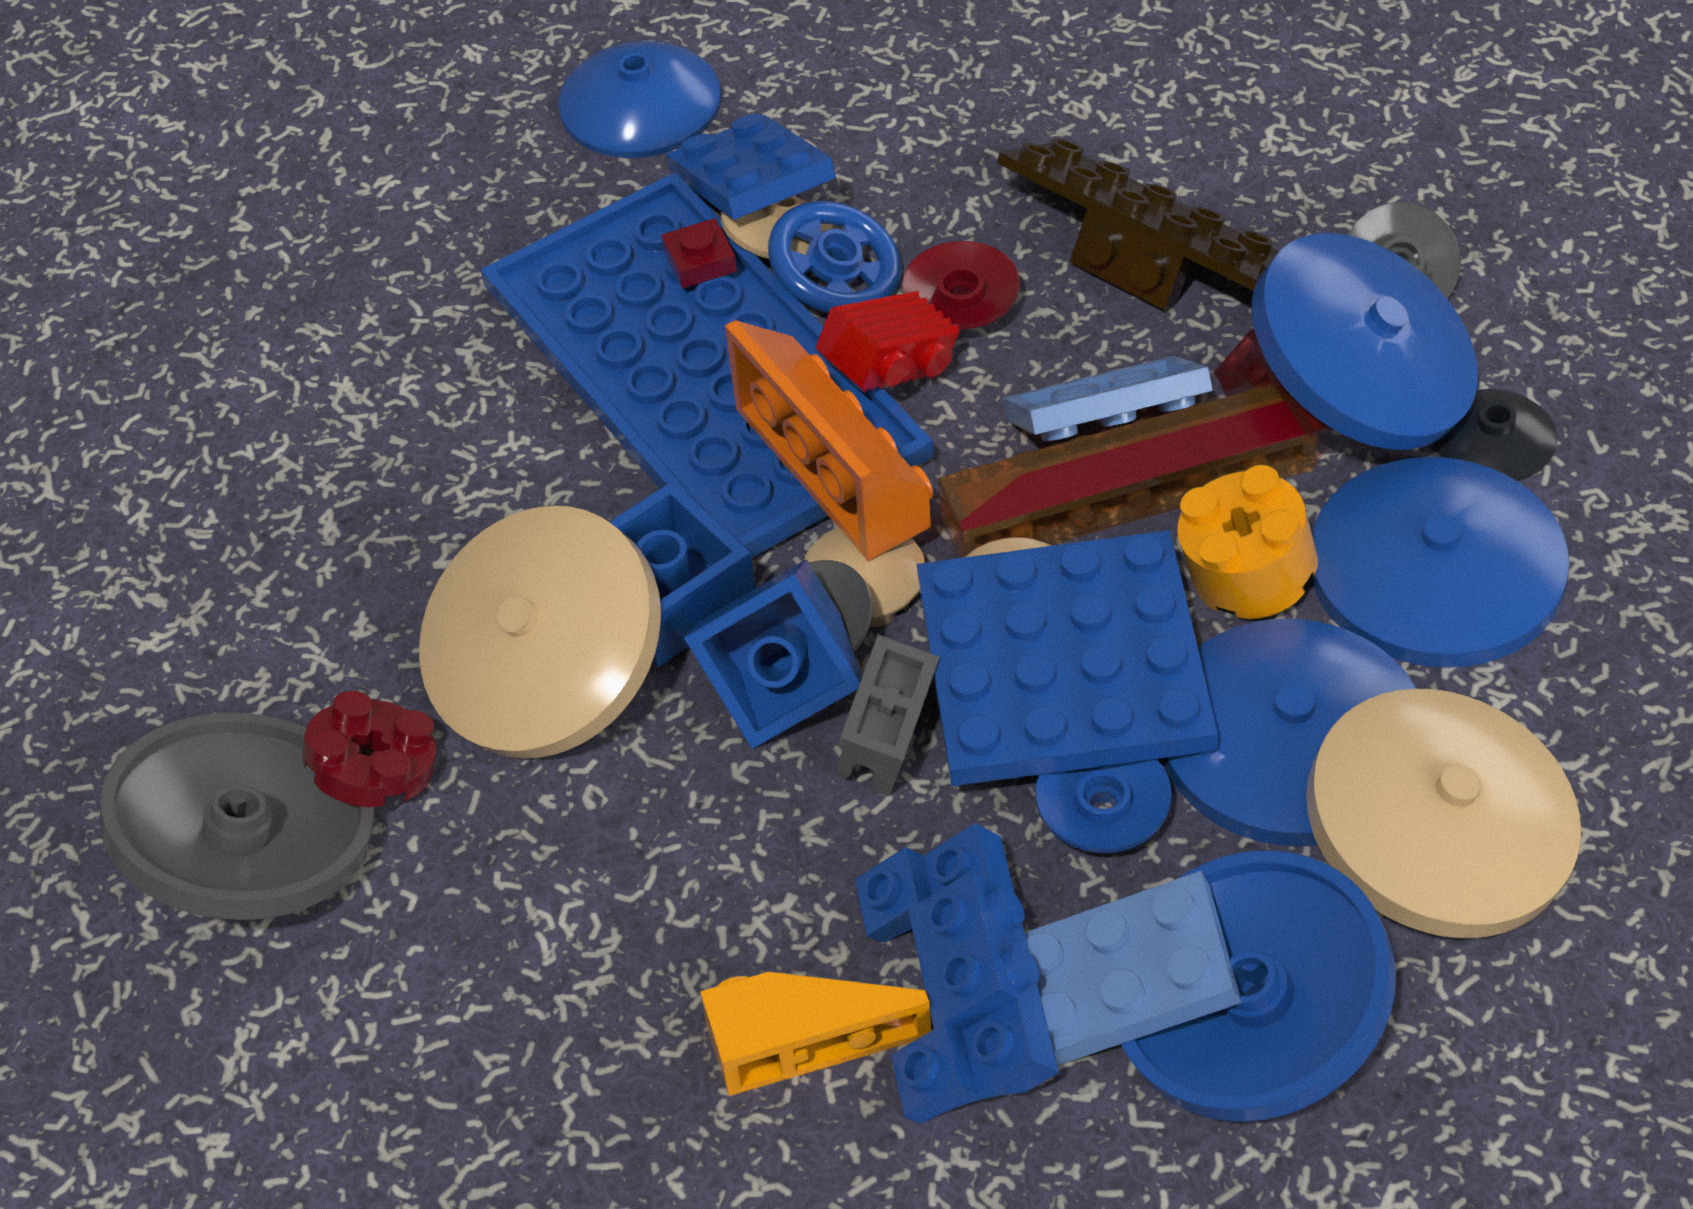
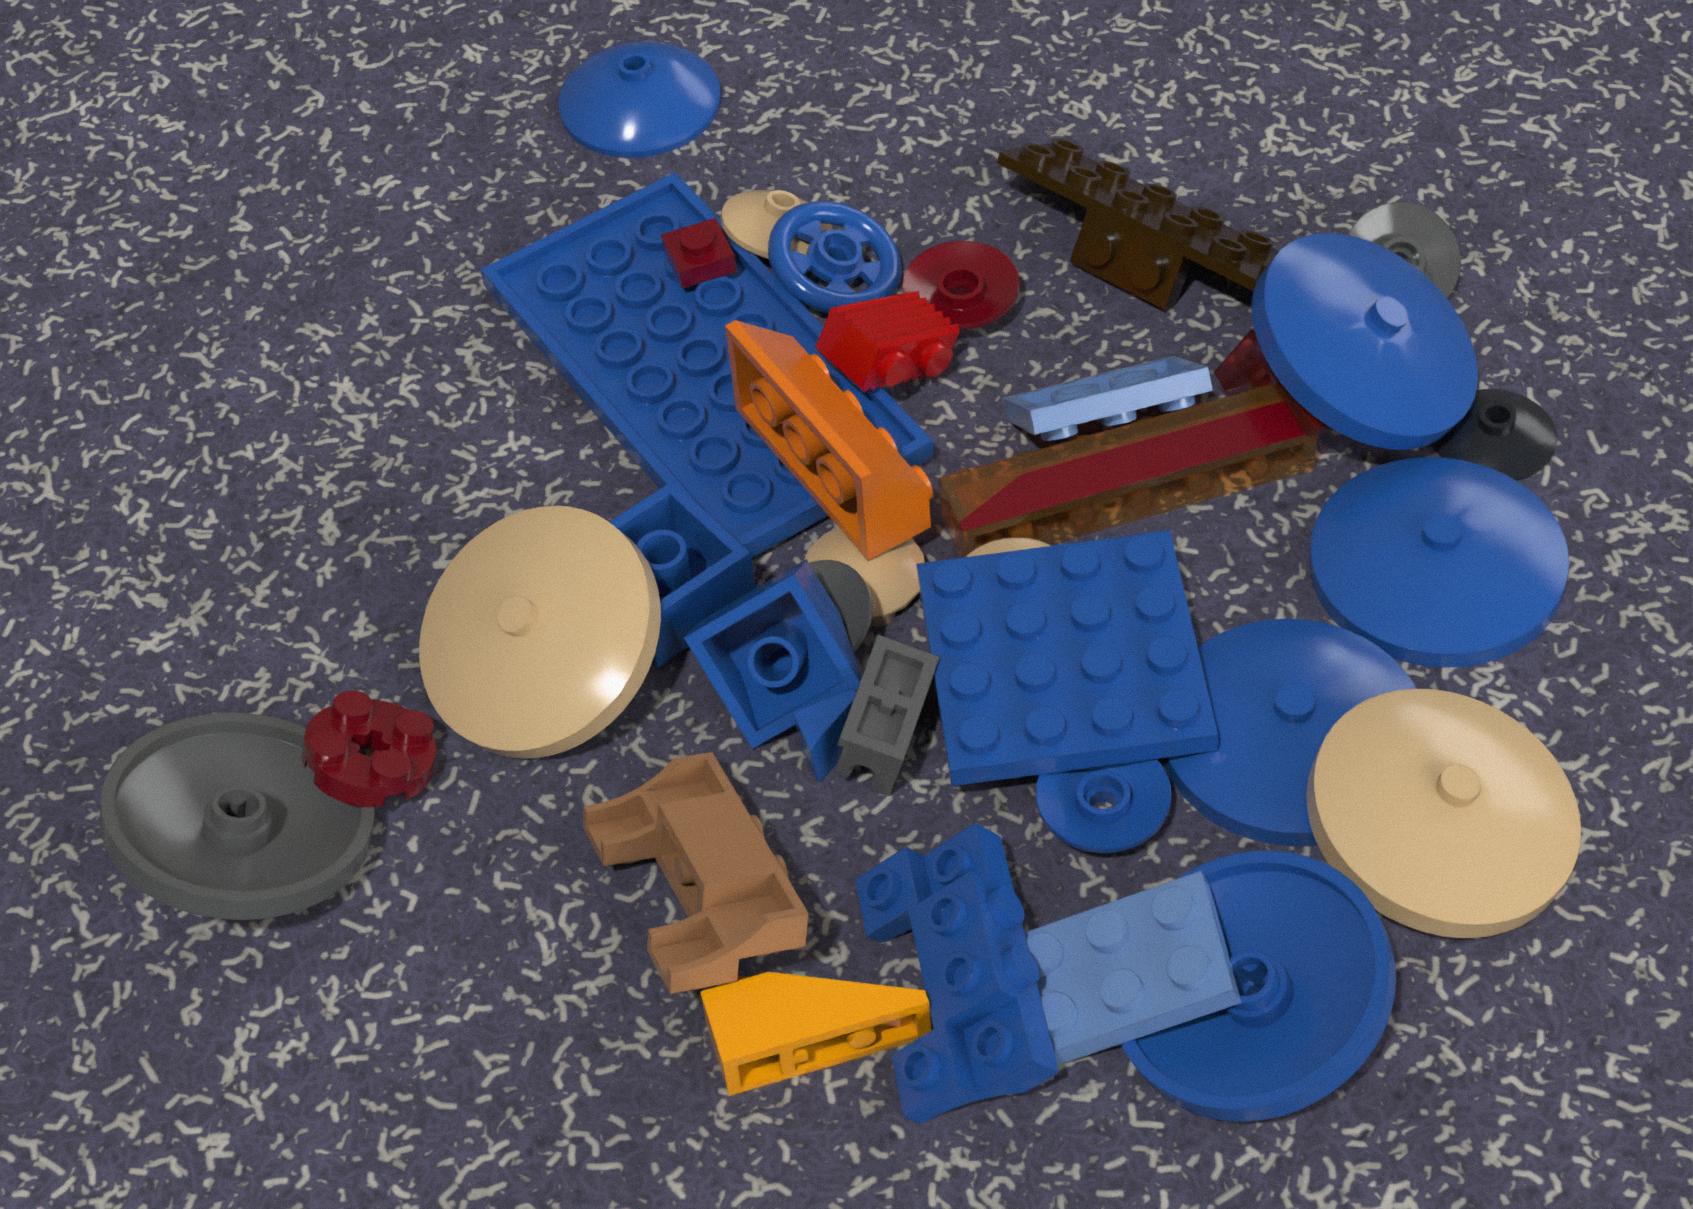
blue plate [666,114,836,220] -> none
light orange brick [1177,465,1318,619] -> none
none -> medium nougat bracket [583,752,809,994]
none -> blue slope [792,688,856,782]

